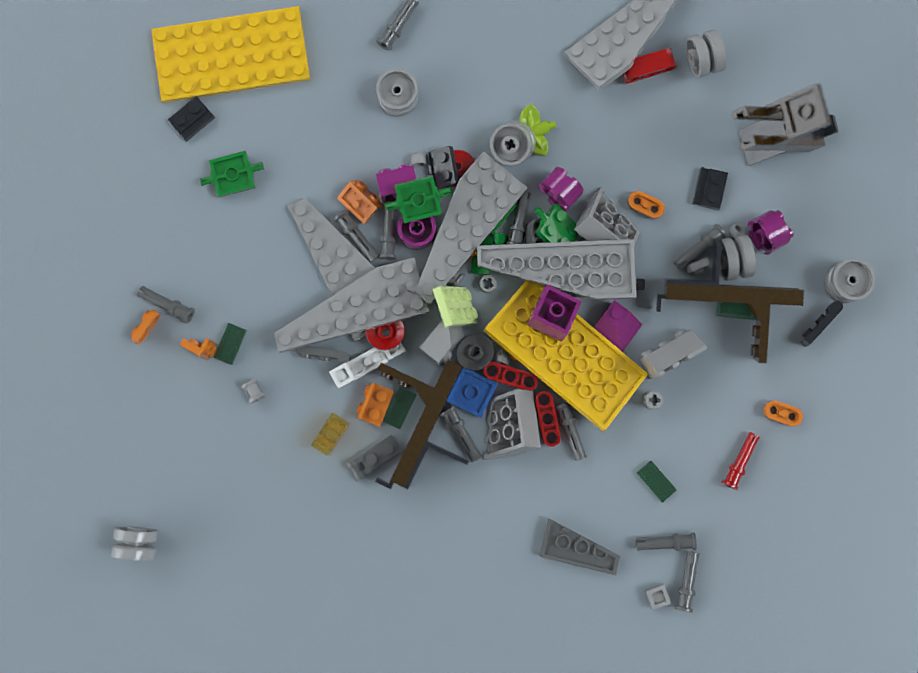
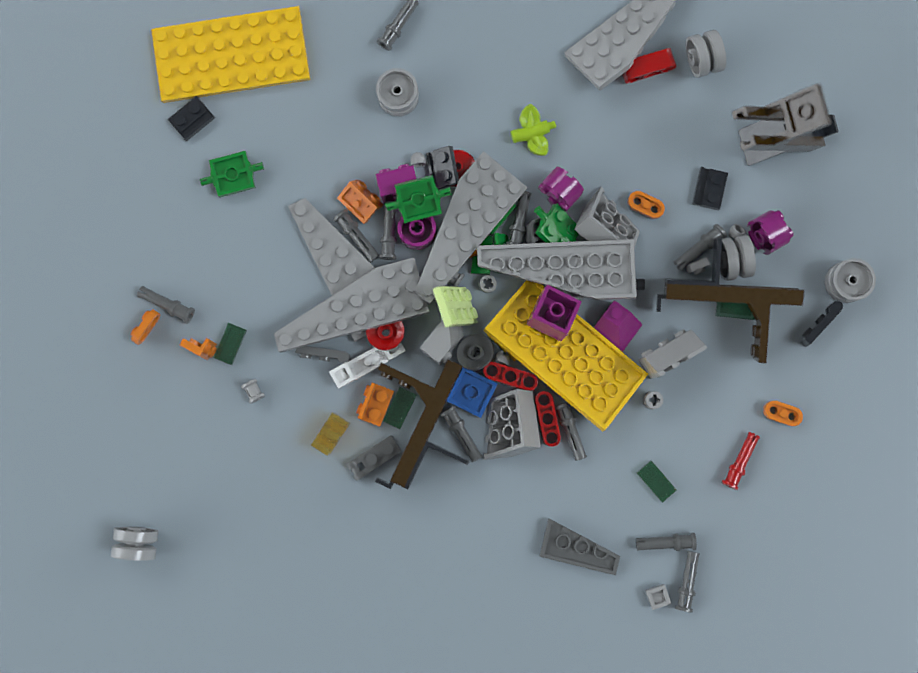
light grey wheel [490,121,536,166] -> none

